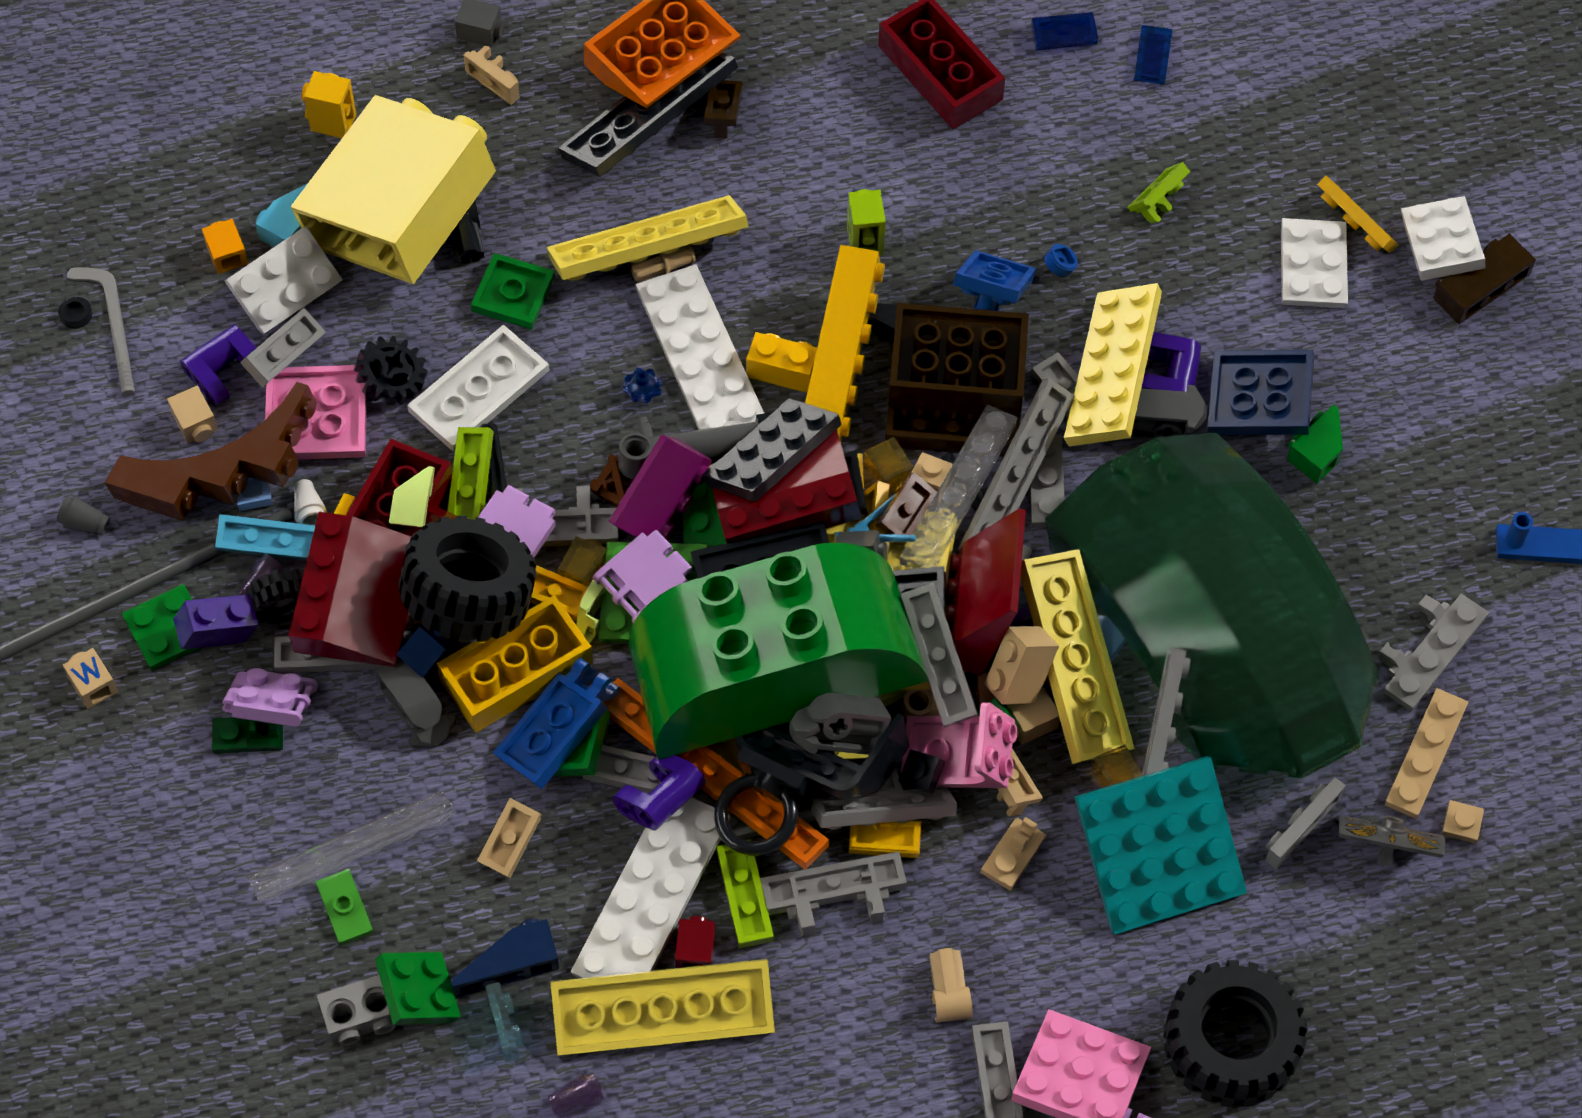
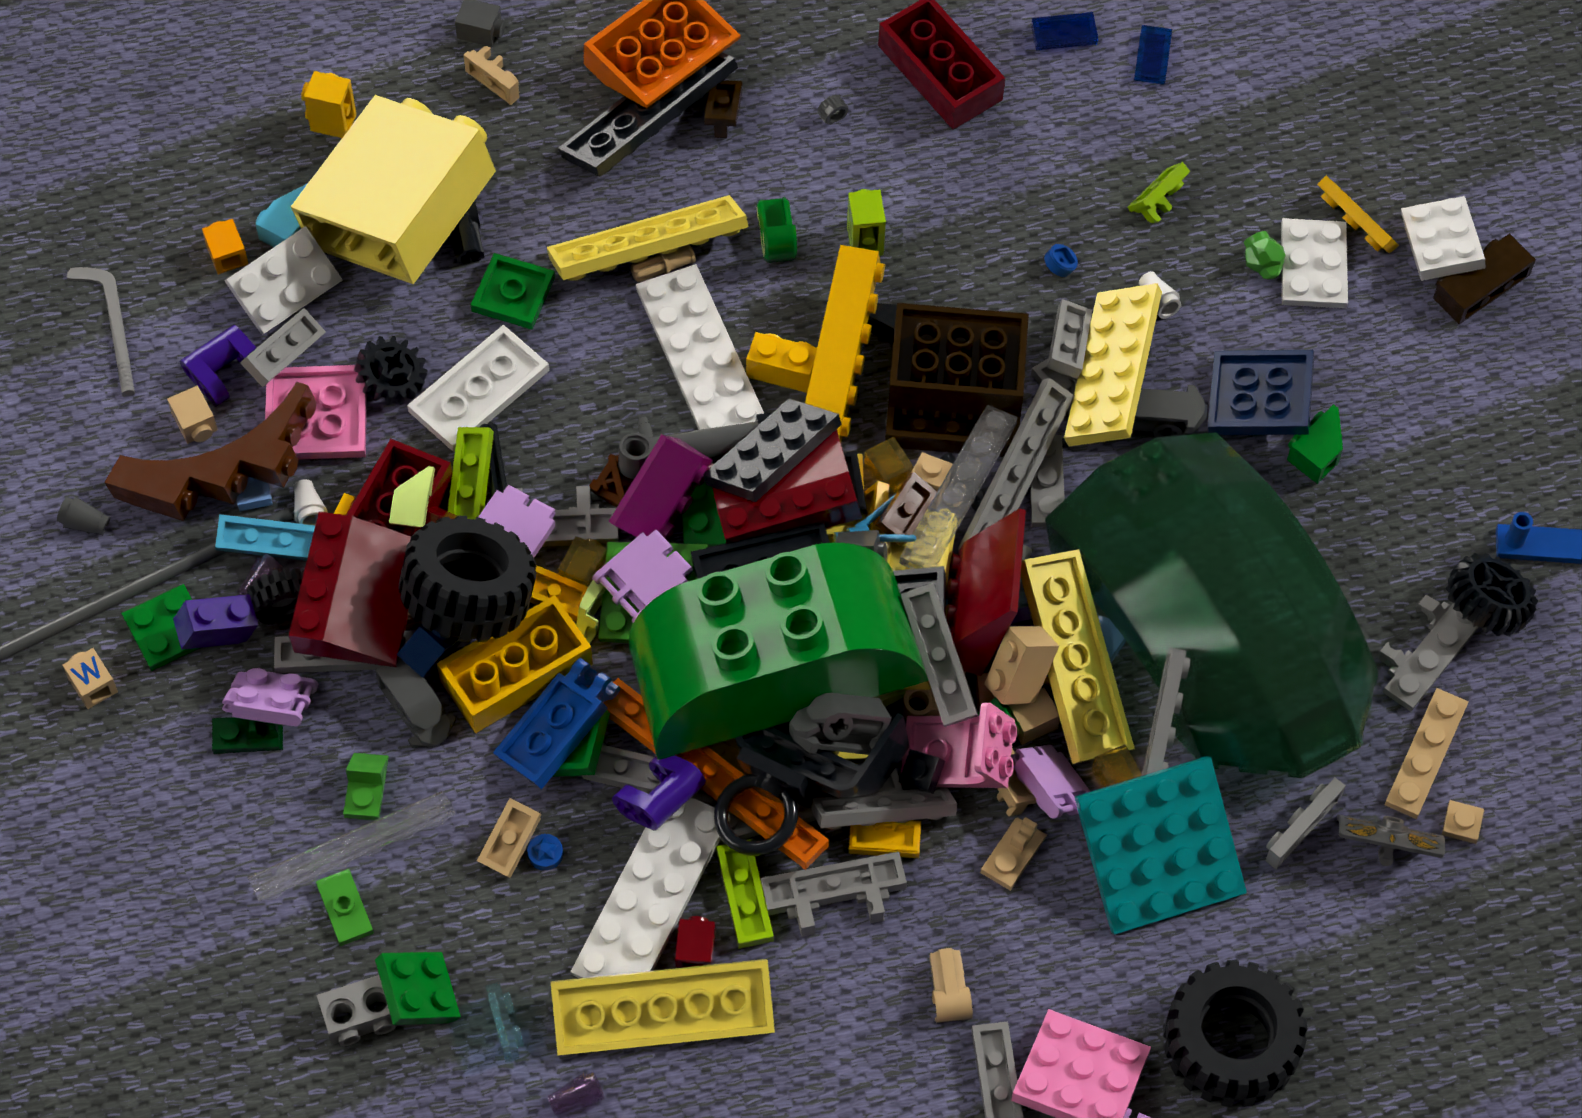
black tile [58,297,93,329] -> none
dark blue slope [451,919,559,998] -> none
clear blue plant [623,368,663,403] -> none
blue plate [953,250,1037,311] -> none
dark purple connector [1142,332,1201,392] -> none
none -> bright green slope [343,753,389,821]
none -> blue tile [527,834,563,870]
none -> green animal [756,197,797,263]
none -> dark grey axle [817,94,849,125]
none -> lavender plate [1011,745,1091,819]
none -> light grey plate [1047,299,1092,379]
none -> white cone [1139,272,1181,319]
none -> bright green rock [1244,231,1285,279]
none -> black gear [1445,553,1538,637]

